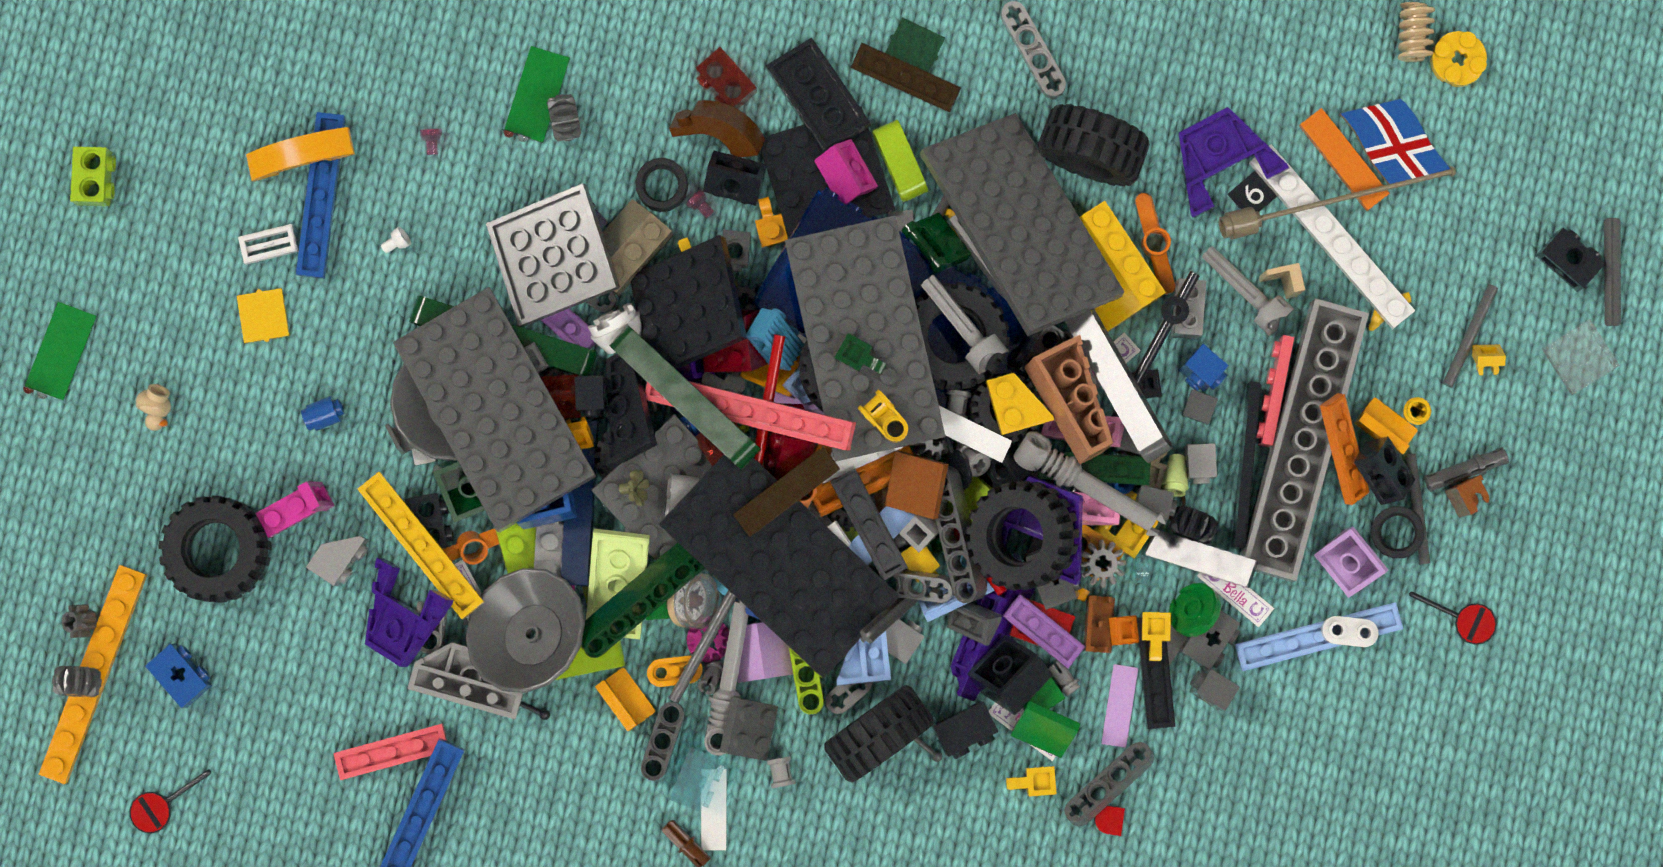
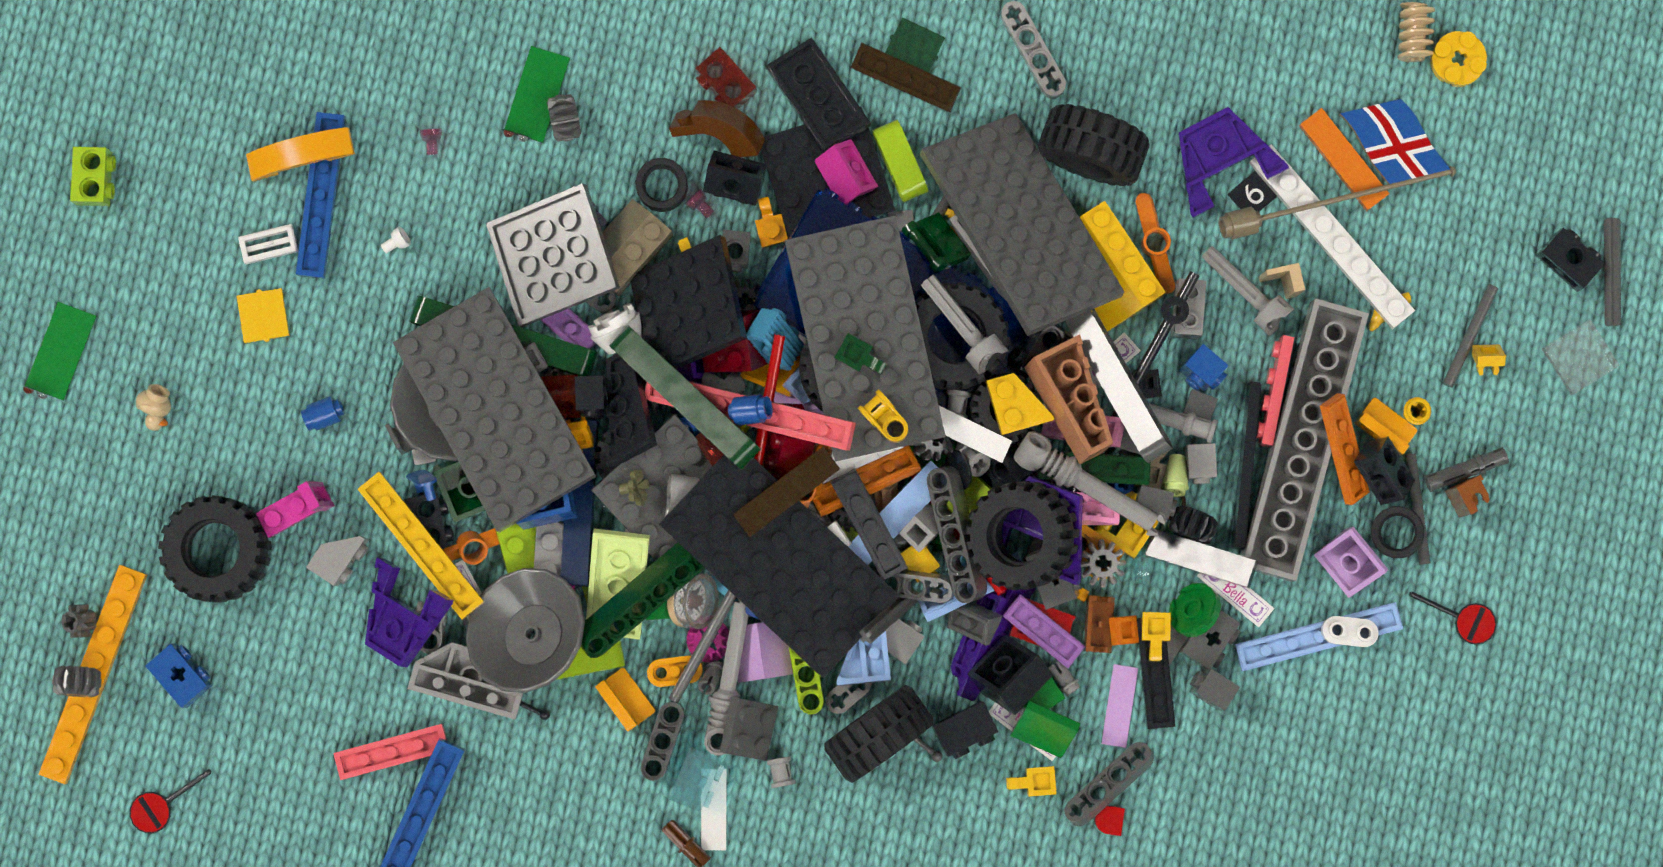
dark orange tile [885,451,948,519] -> none
none -> blue piece [406,470,437,501]
none -> blue brick [728,394,773,425]
none -> light grey pin [1149,403,1218,444]

